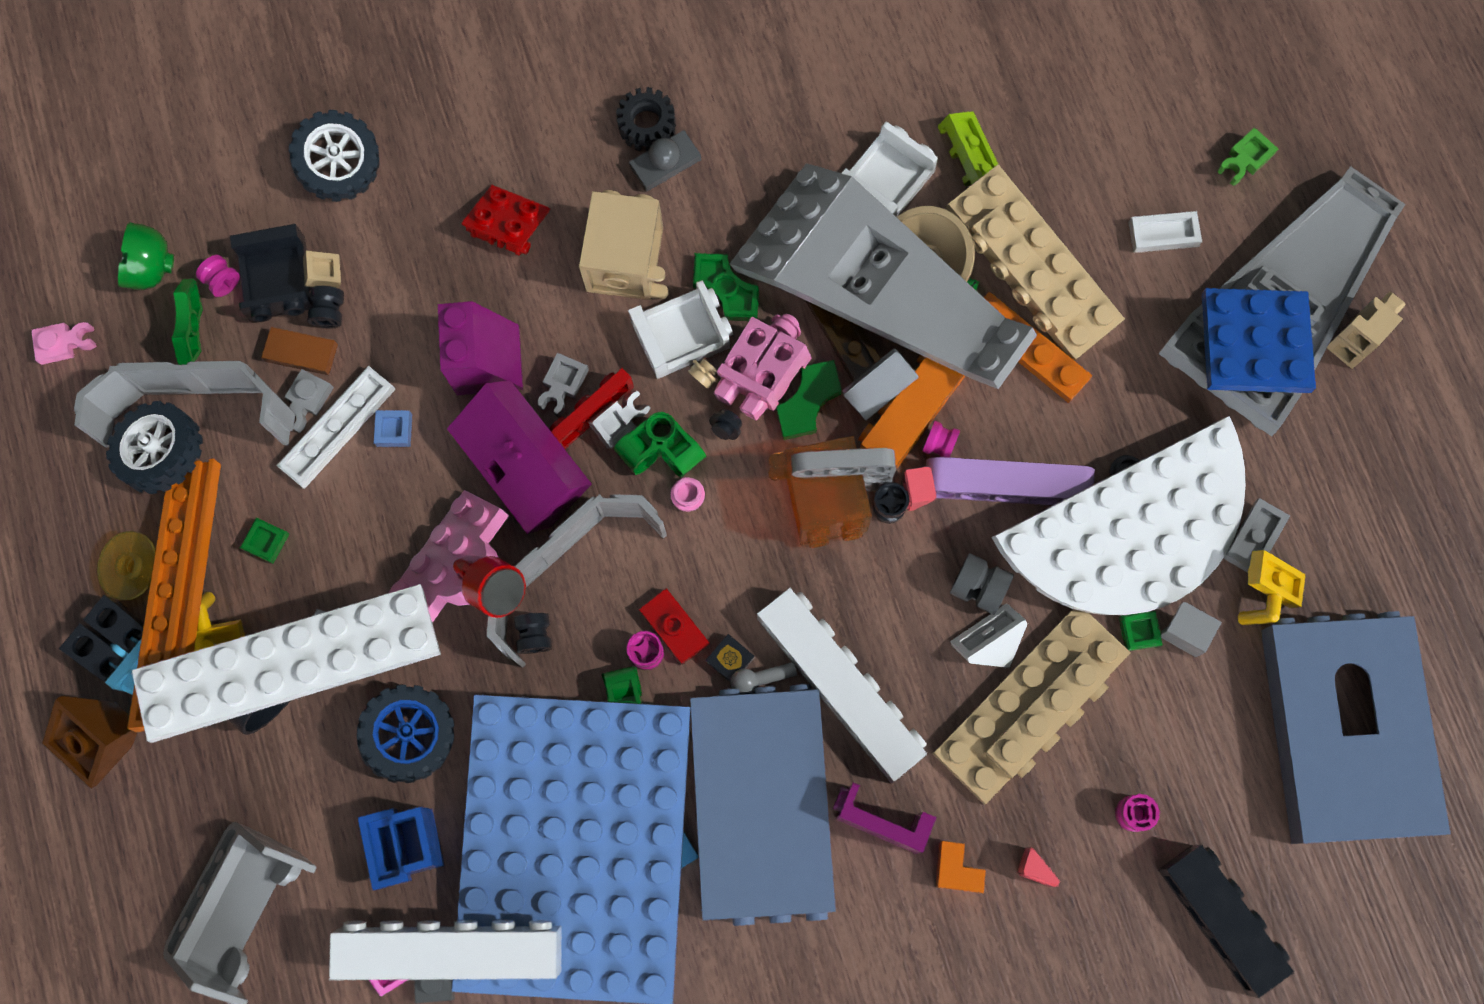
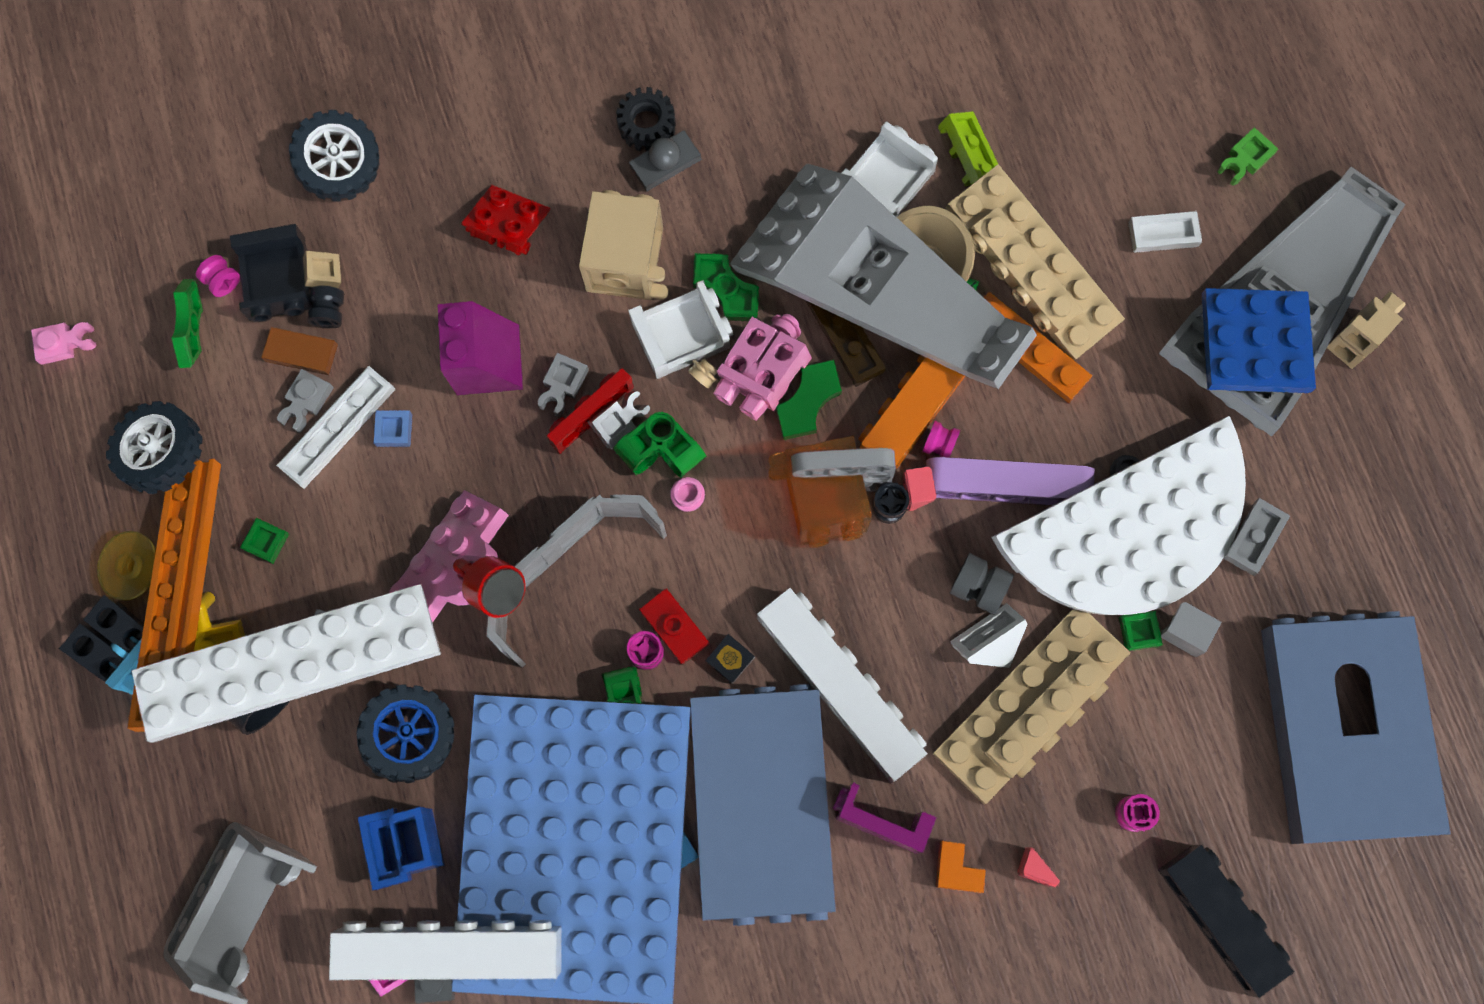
reddish brown slope [42,696,137,789] -> none
light grey windscreen [74,361,295,447] -> none
green cylinder [118,222,175,290] -> none
magenta brick [447,380,592,534] -> none
black wheel [514,613,552,654] -> none
black plate [709,409,742,440] -> none
light grey bar [730,662,797,695] -> none
panel [842,349,919,420] -> none
yellow plate [1238,550,1306,625] -> none

